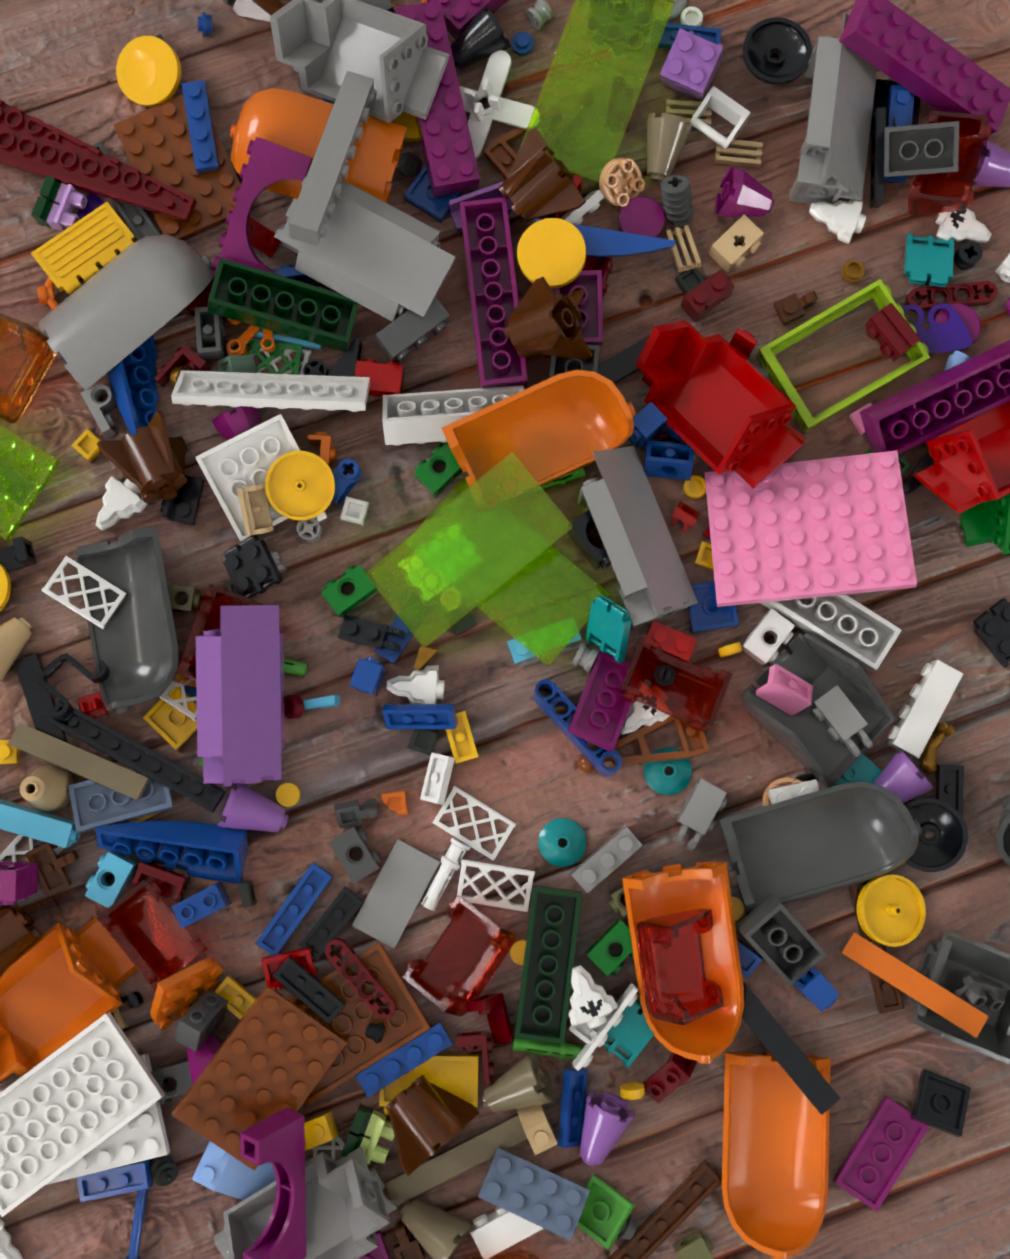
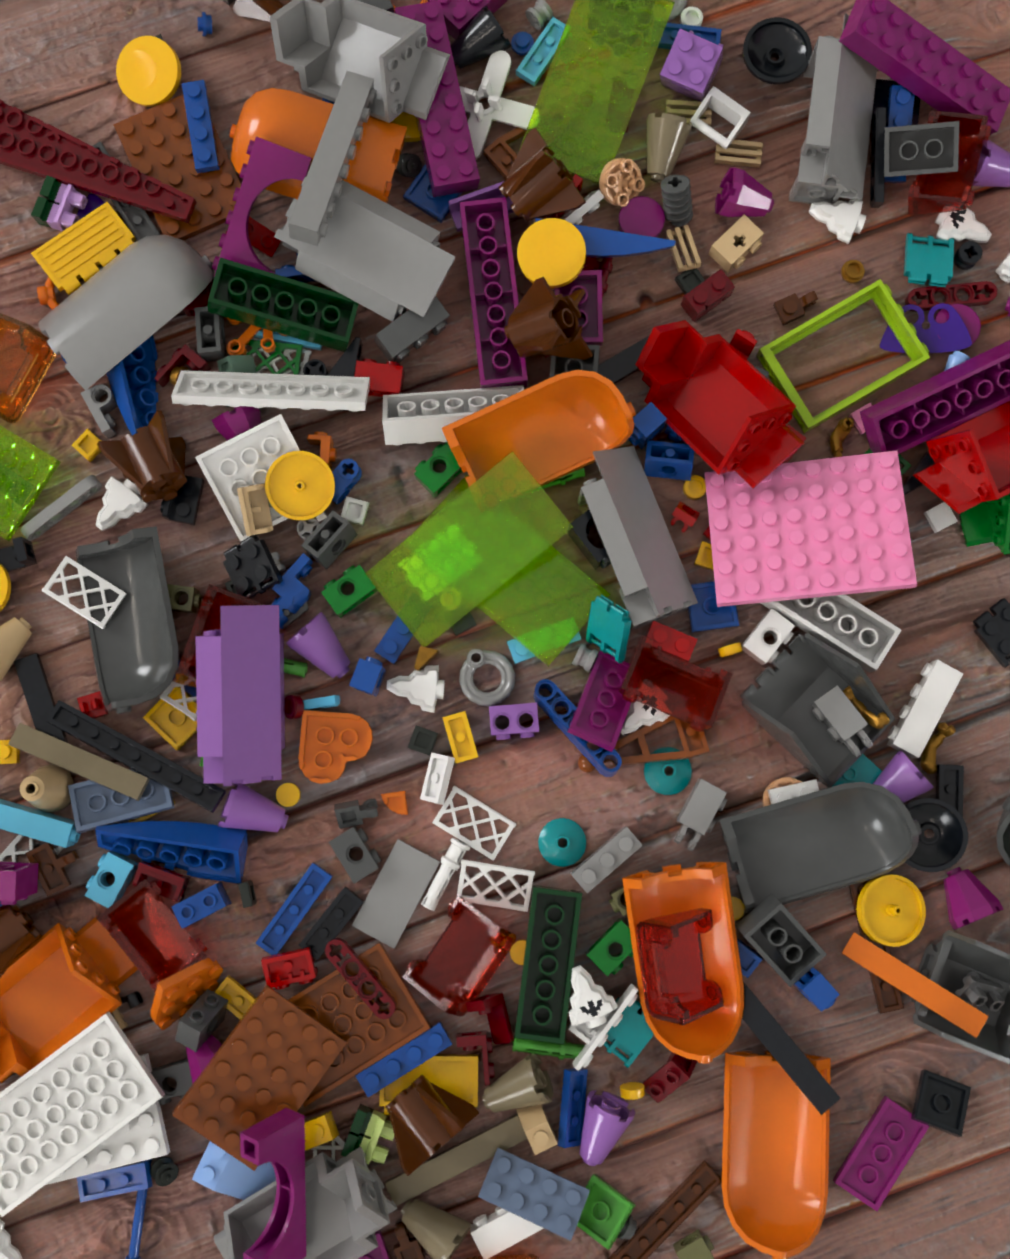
black piece [38,653,110,721] -> none
black plate [273,955,346,1024] -> none
black hinge [338,615,405,652] -> none
black piece [365,1021,385,1044] -> none
blue plate [382,704,458,729] -> none
black piece [654,665,676,686] -> none
bright pink panel [756,664,813,716] -> none
dark red brick [865,303,921,362] -> none
none -> light grey beam [20,475,102,541]
none -> blue plate [271,553,314,629]
none -> medium lavender cone [286,612,351,679]
none -> orange plate [298,710,373,784]
none -> dark grey brick [301,510,358,569]
none -> light grey piece [459,649,515,706]
none -> medium lavender brick [489,703,539,740]
none -> medium azure plate [516,17,572,87]
none -> pearl gold arm [829,417,854,458]
none -> pearl gold arm [843,686,890,729]
none -> white tile [924,502,958,533]
none -> magenta cone [943,867,1003,930]

